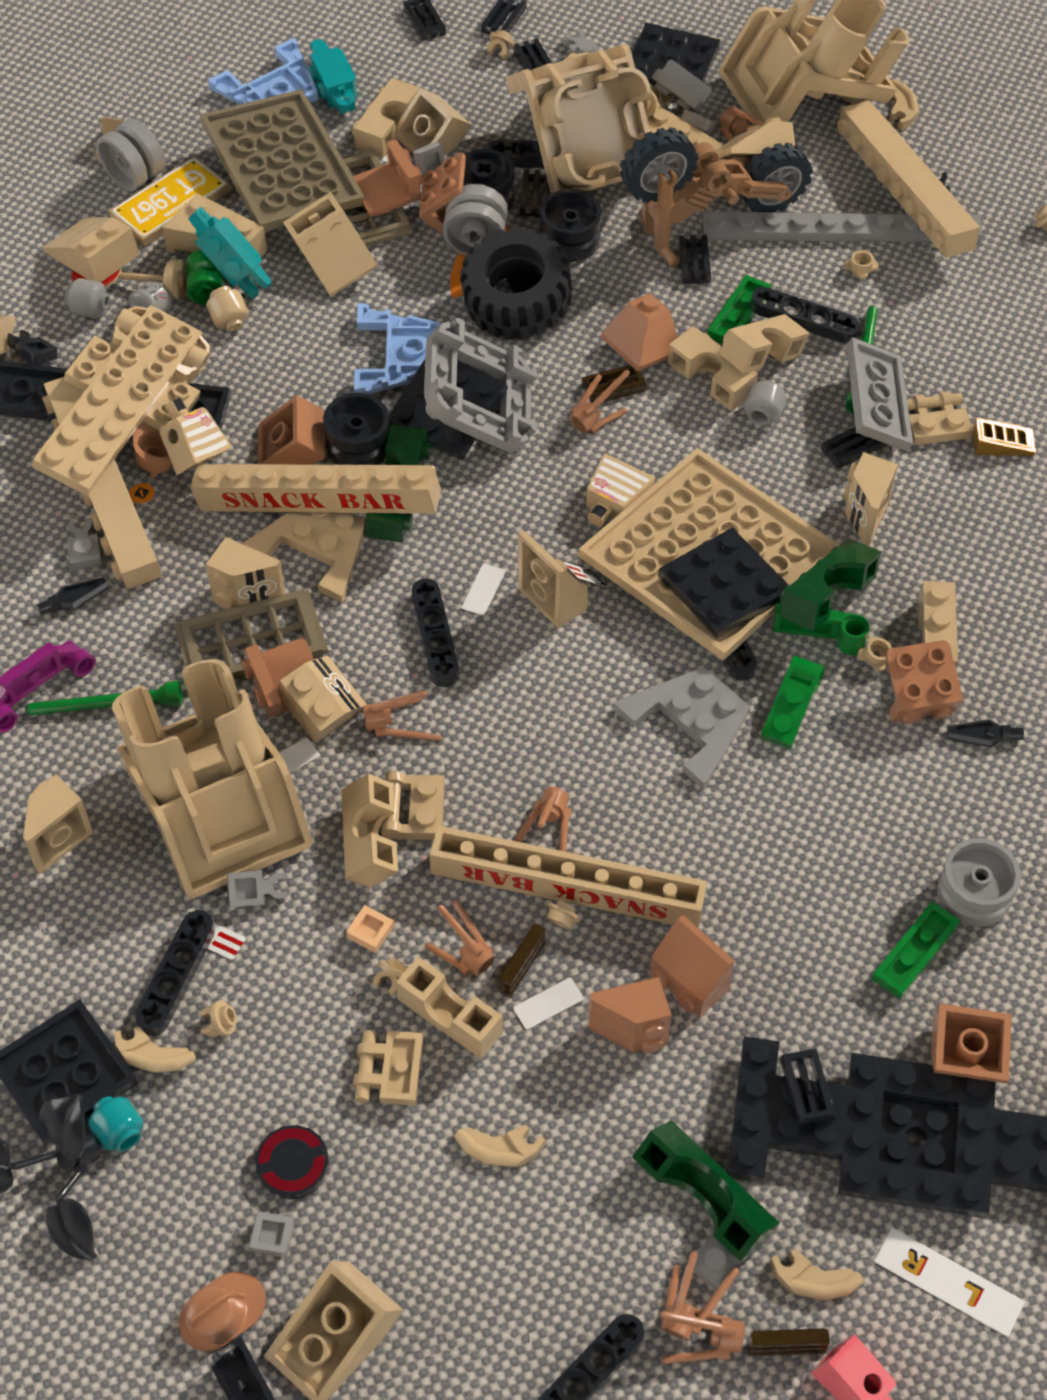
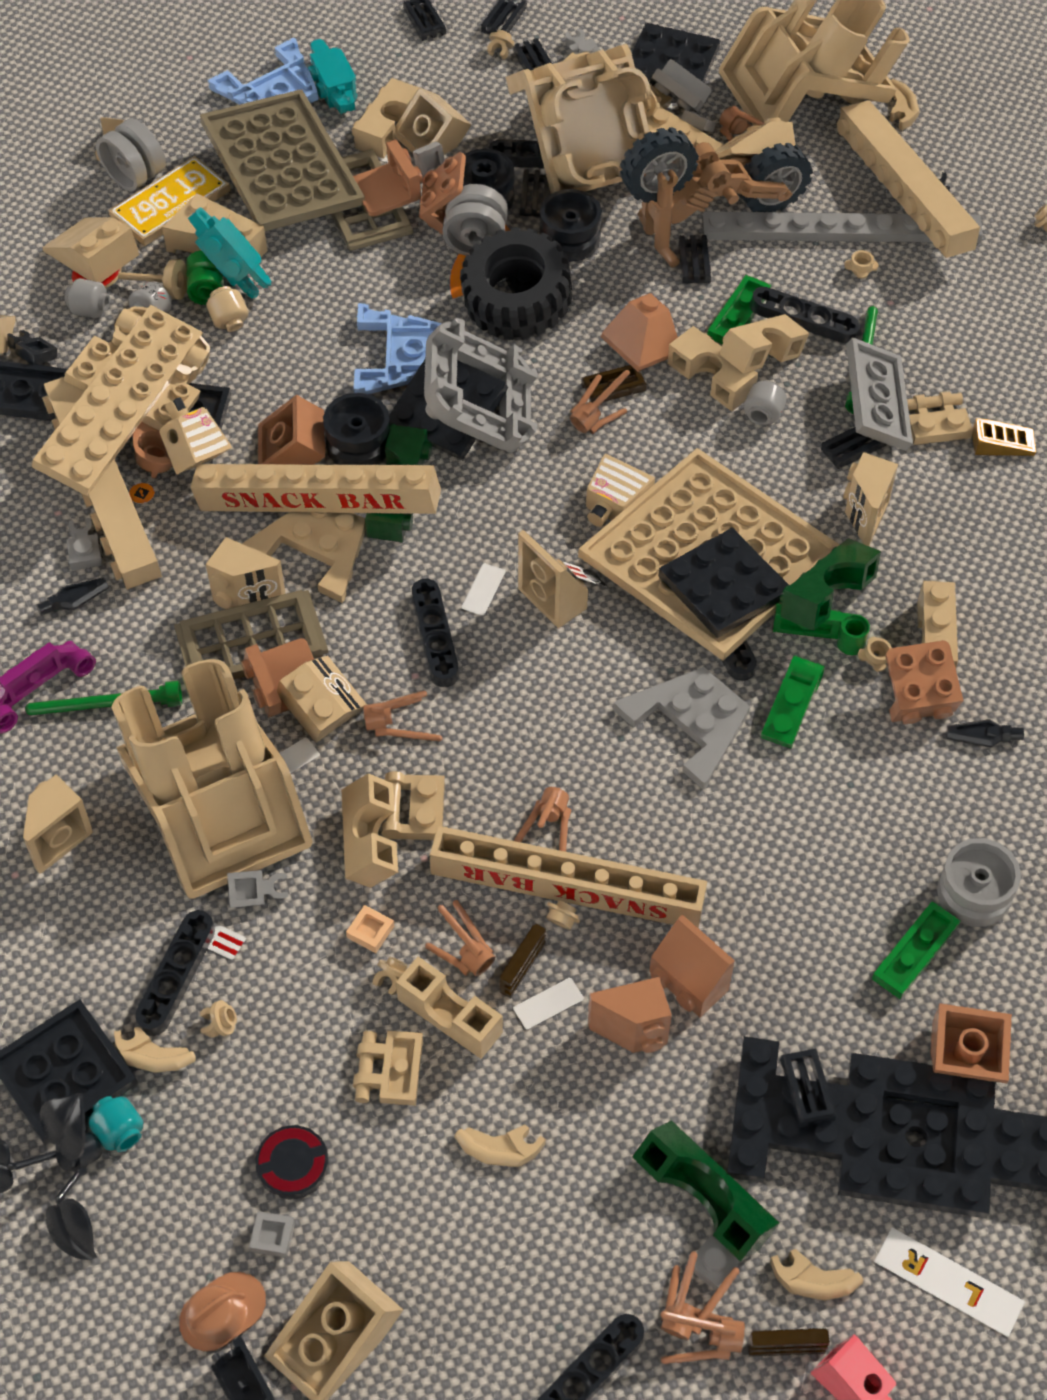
tan slope [283,192,379,297] -> none

